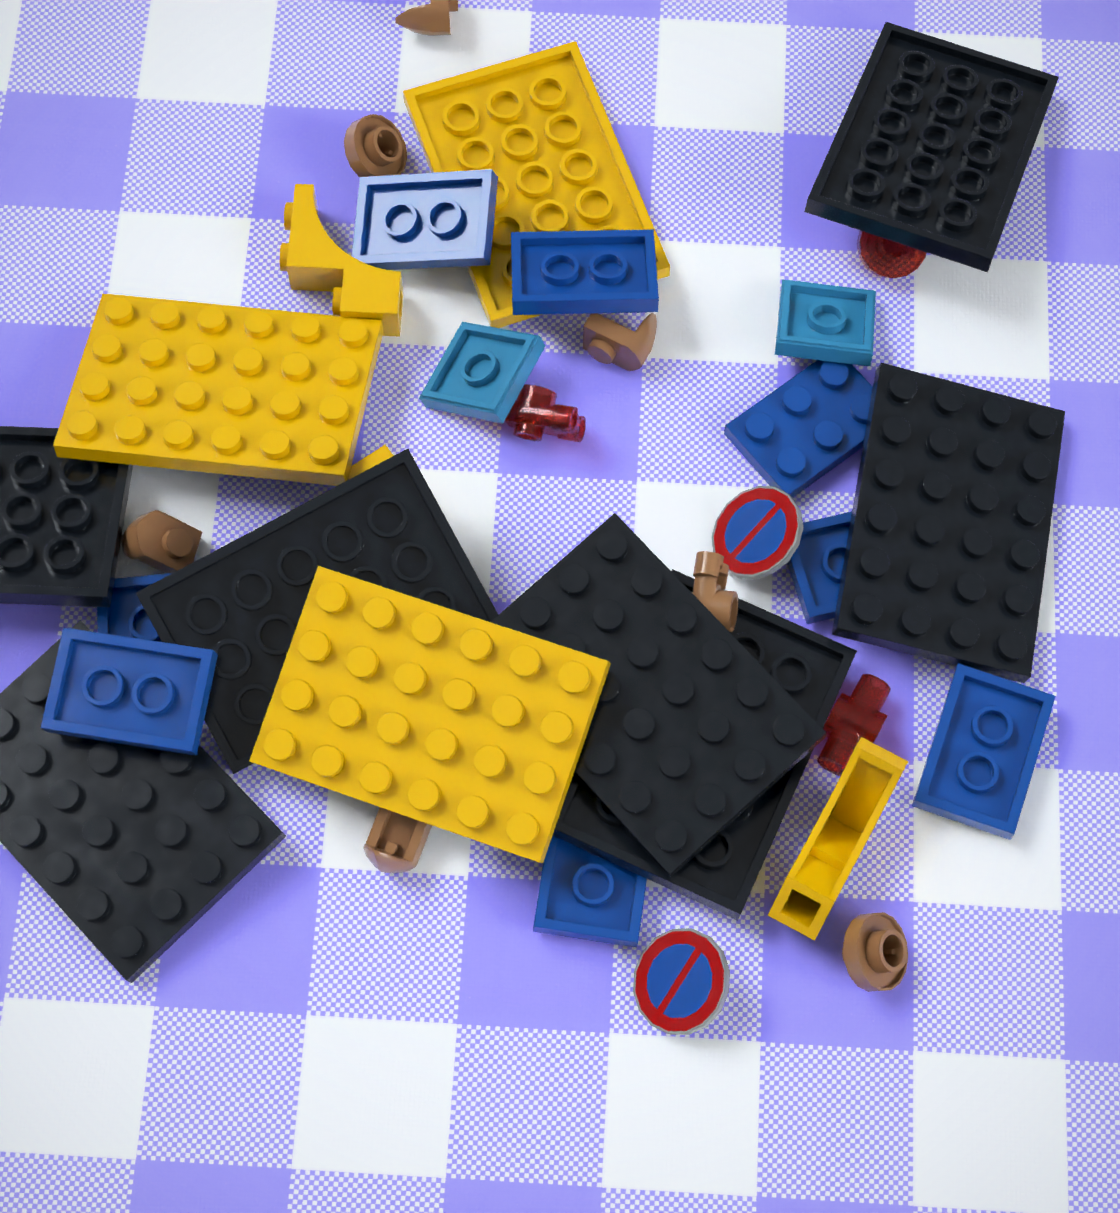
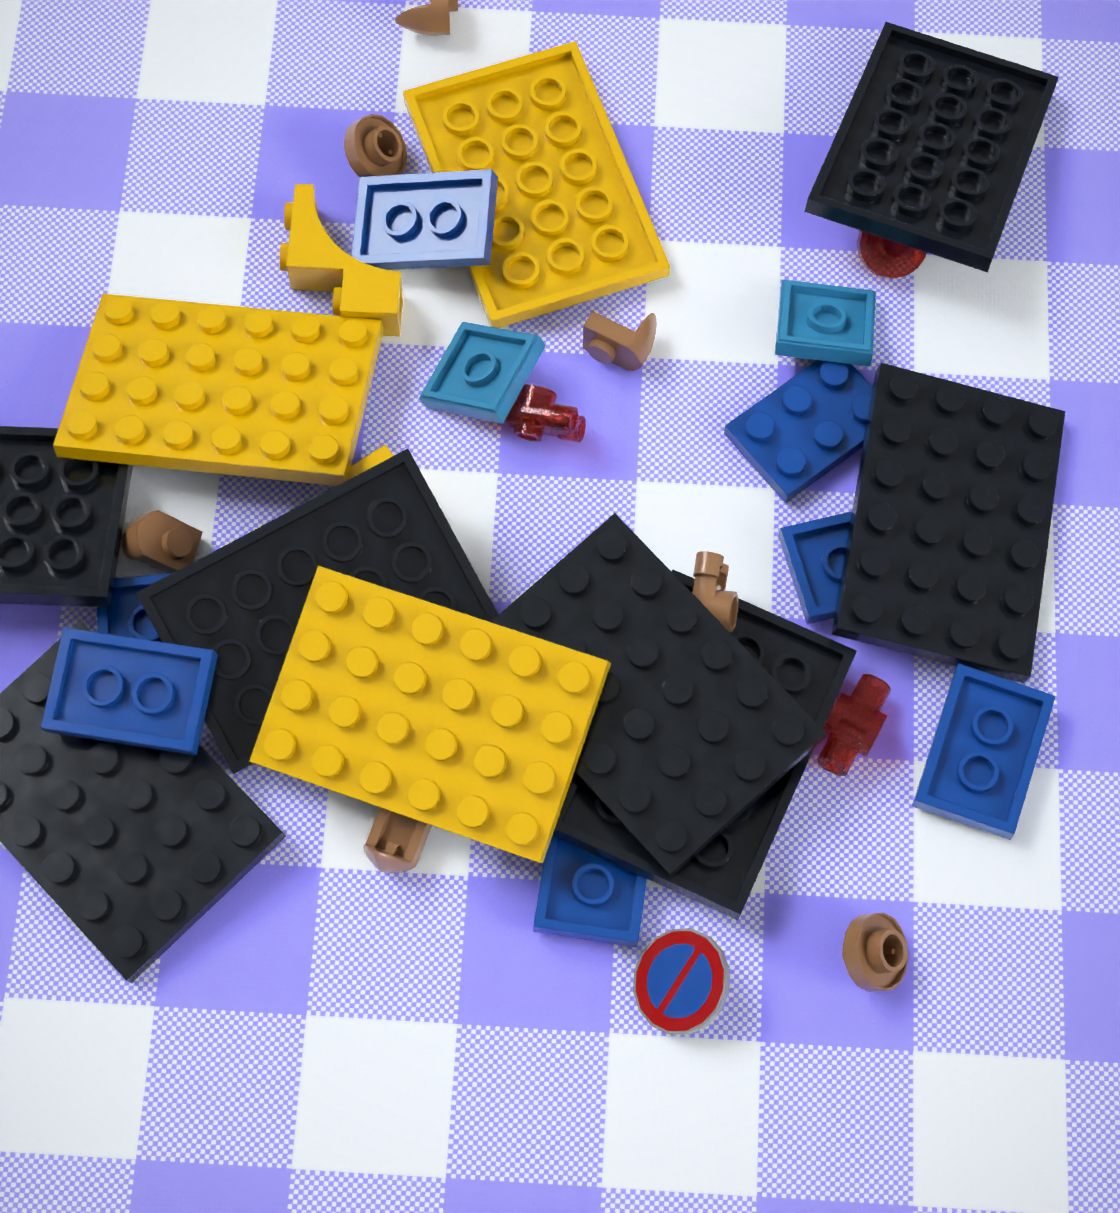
blue plate [511,229,659,315] -> none
piece [711,486,804,580] -> none
yellow arch [768,737,908,941] -> none

